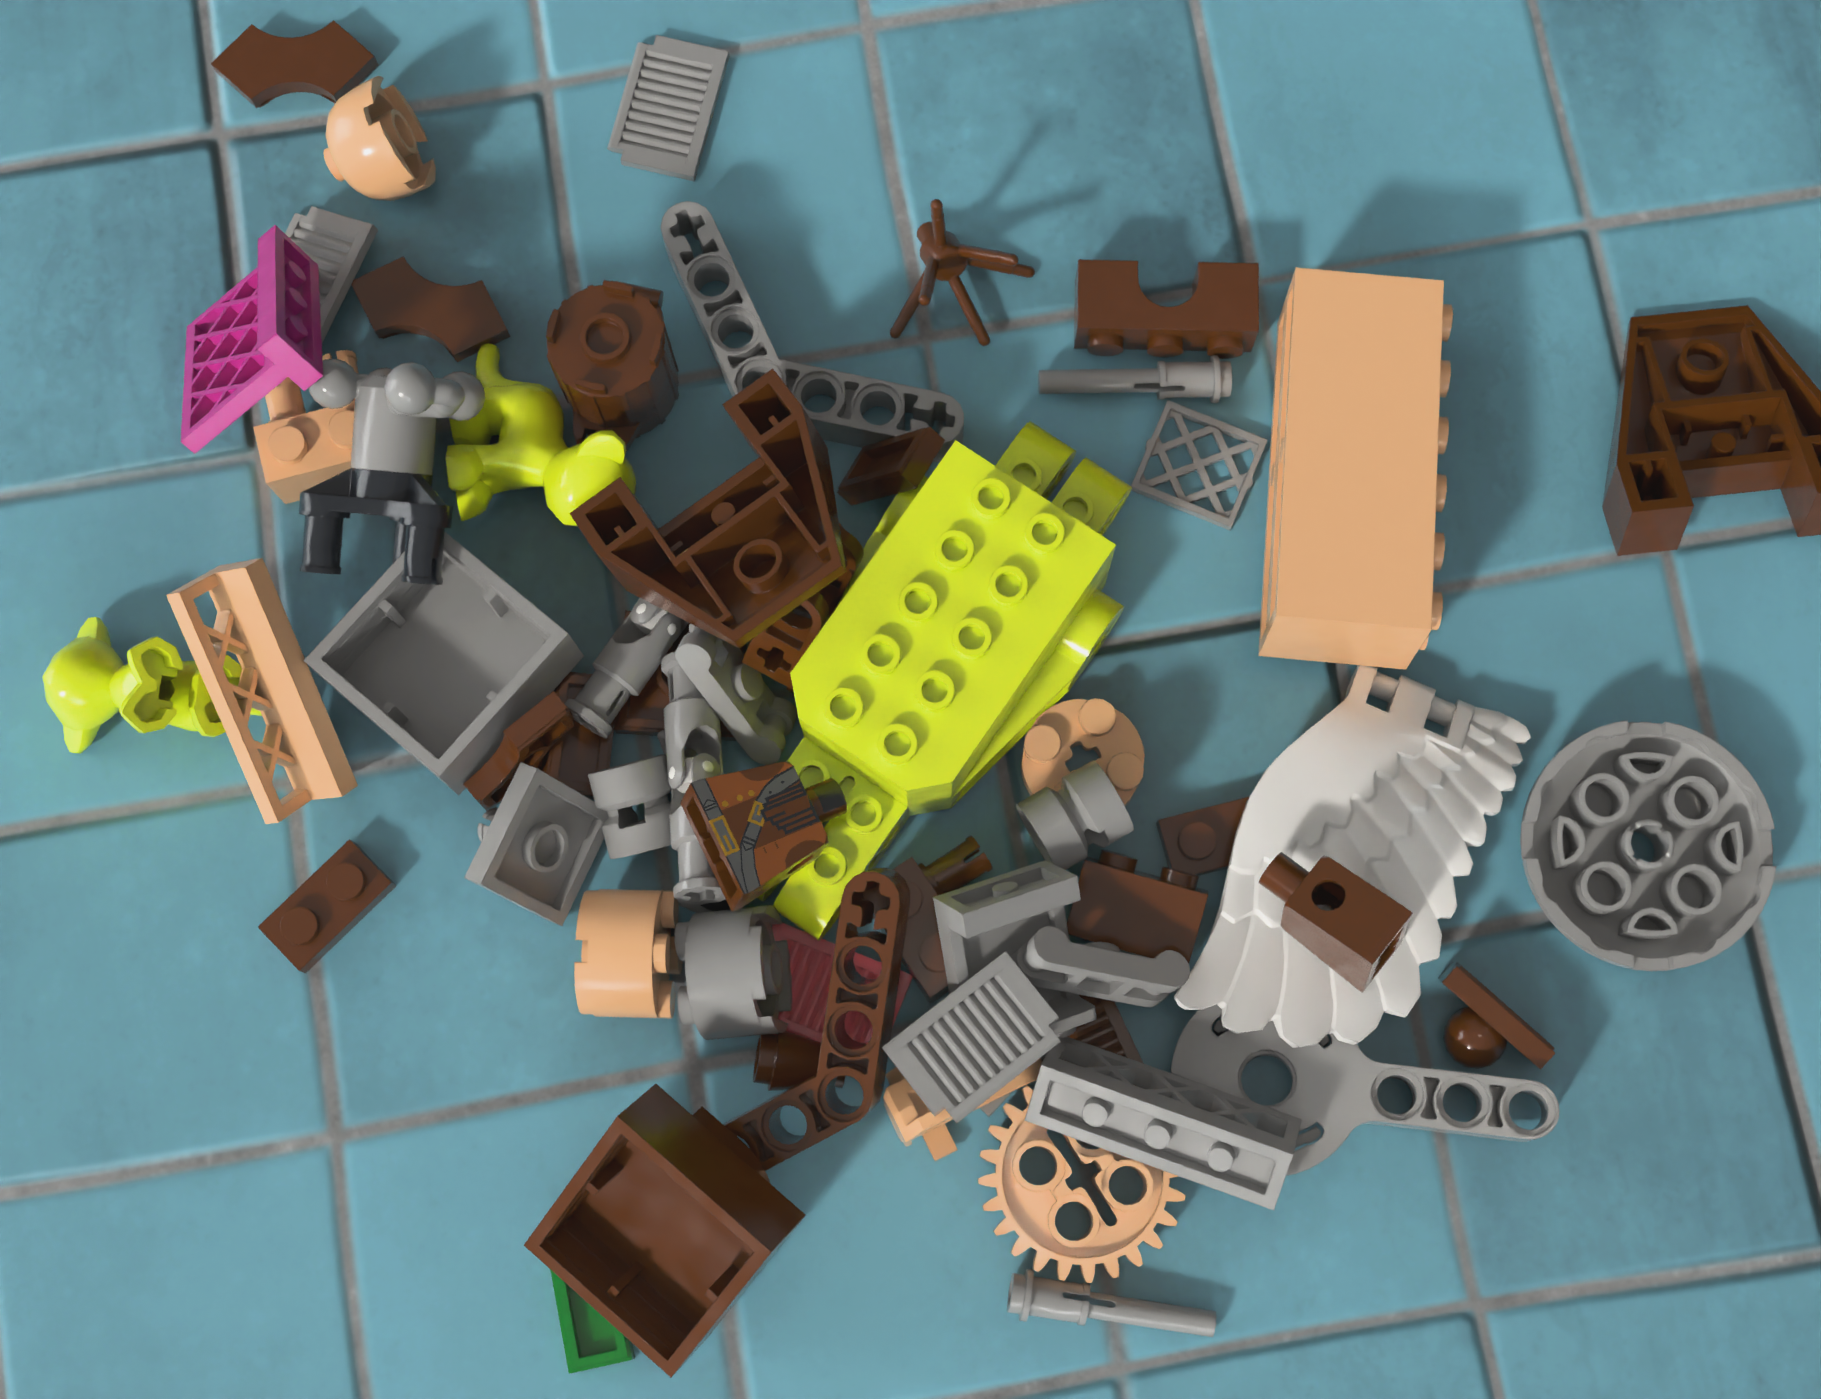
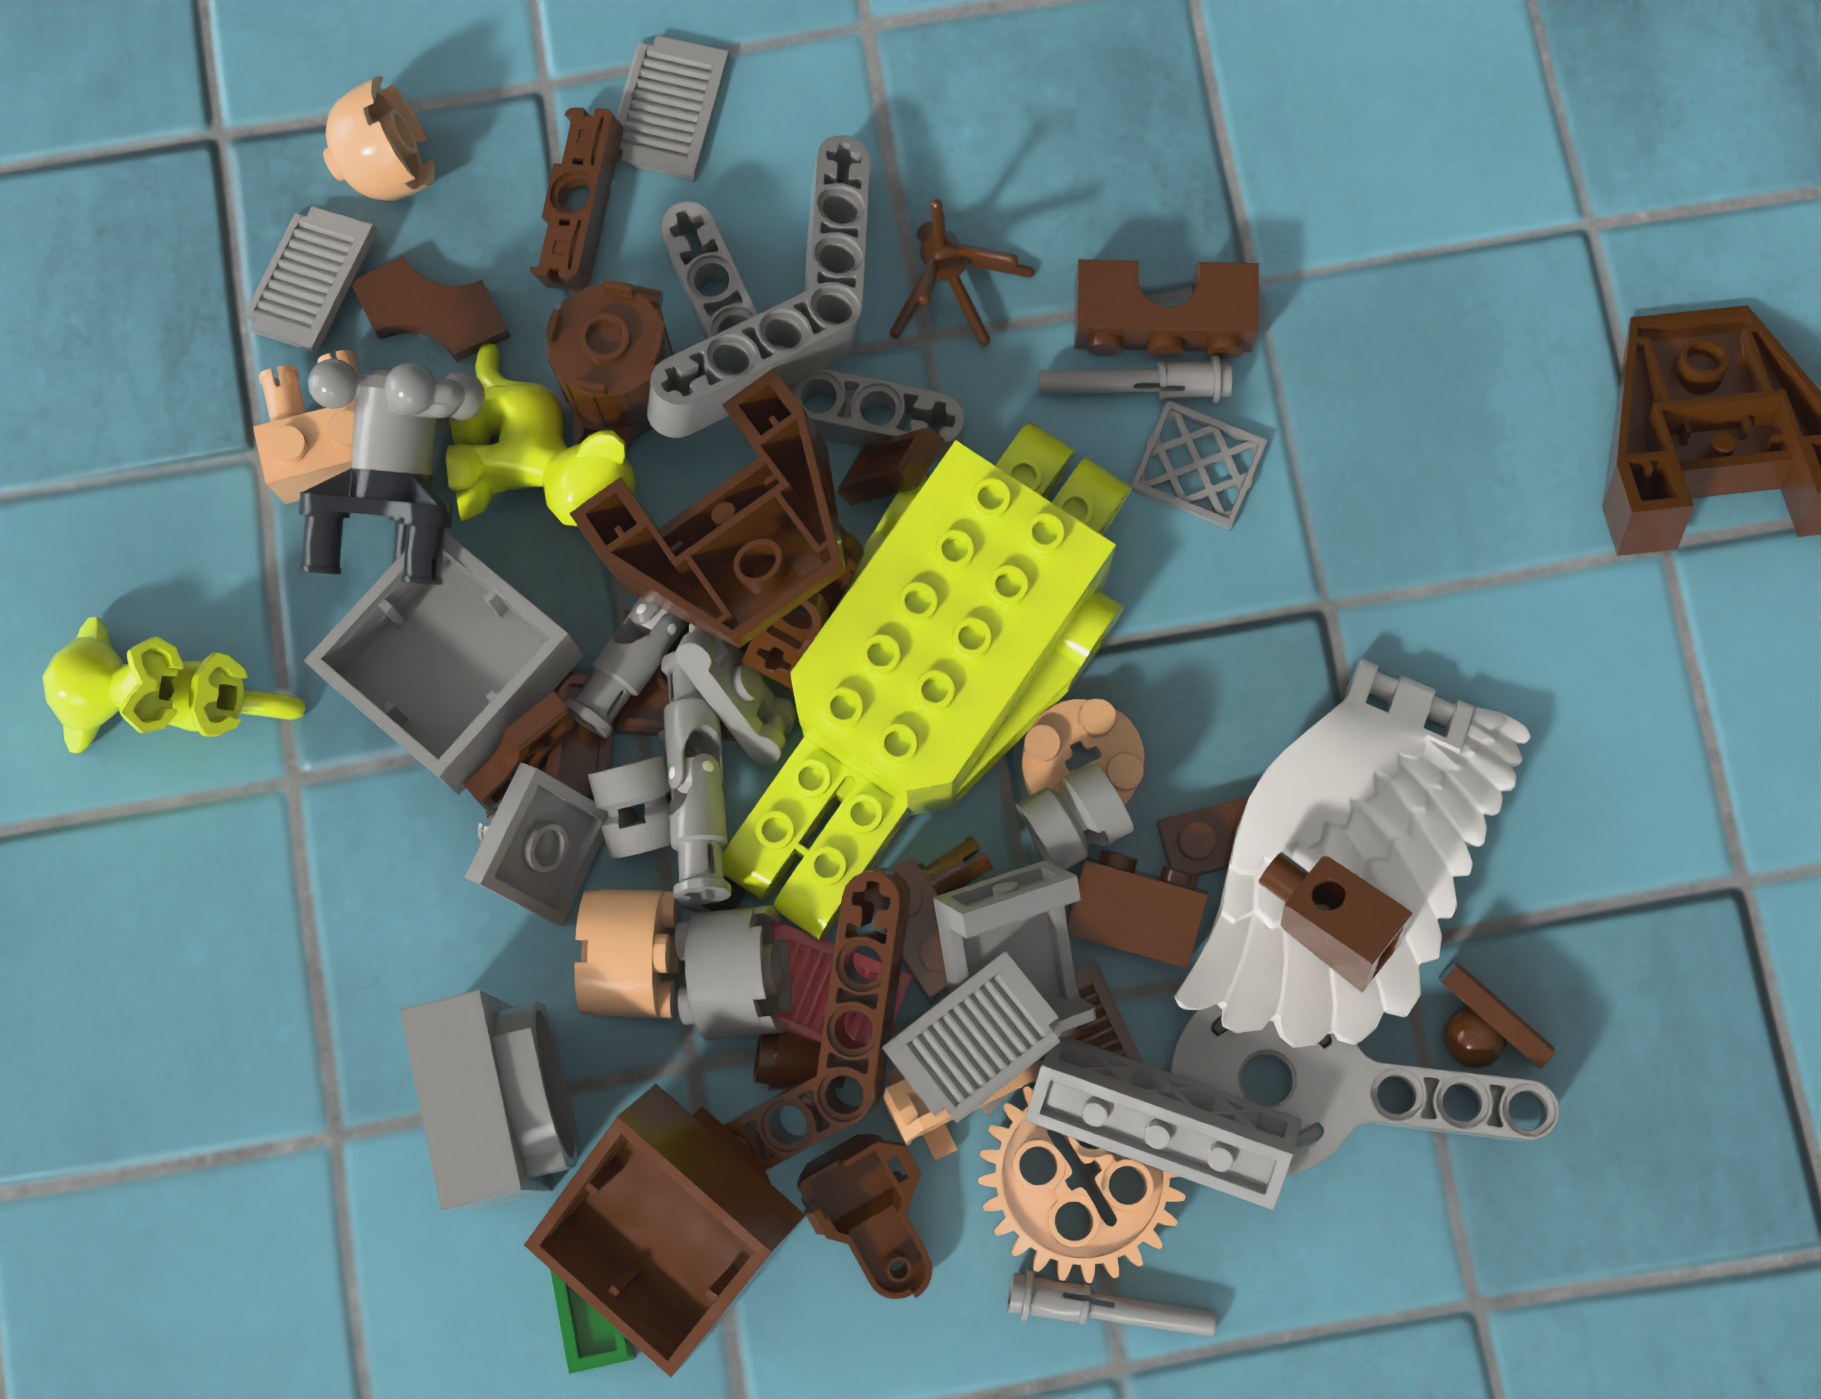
light nougat fence [166,558,358,824] -> none
dark pink fence [181,225,323,454] -> none
reddish brown tile [211,20,379,108] -> none
reddish brown plate [258,839,396,973] -> none
torso [680,761,847,912] -> none
light grey plate [1011,926,1190,1007] -> none
light nougat brick [1258,267,1453,670] -> none
light grey brick [1520,720,1776,971] -> none
none -> light grey container [400,990,578,1210]
none -> reddish brown piece [530,107,623,289]
none -> light grey beam [647,135,871,438]
none -> reddish brown piece [797,1134,932,1299]

